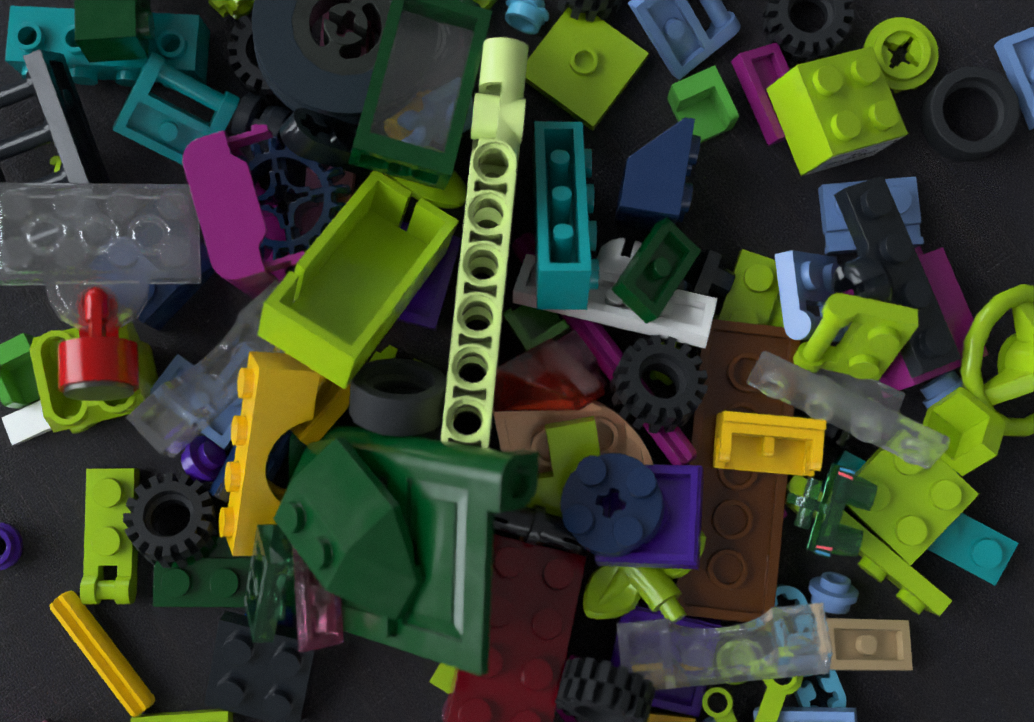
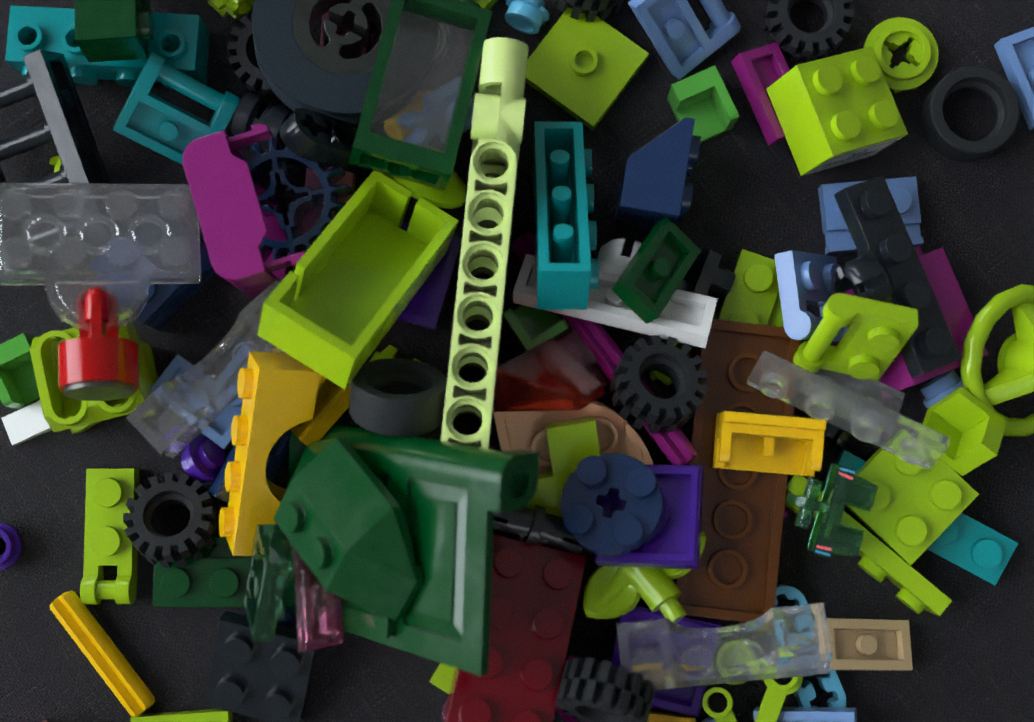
medium blue plate [808,572,859,614] -> none

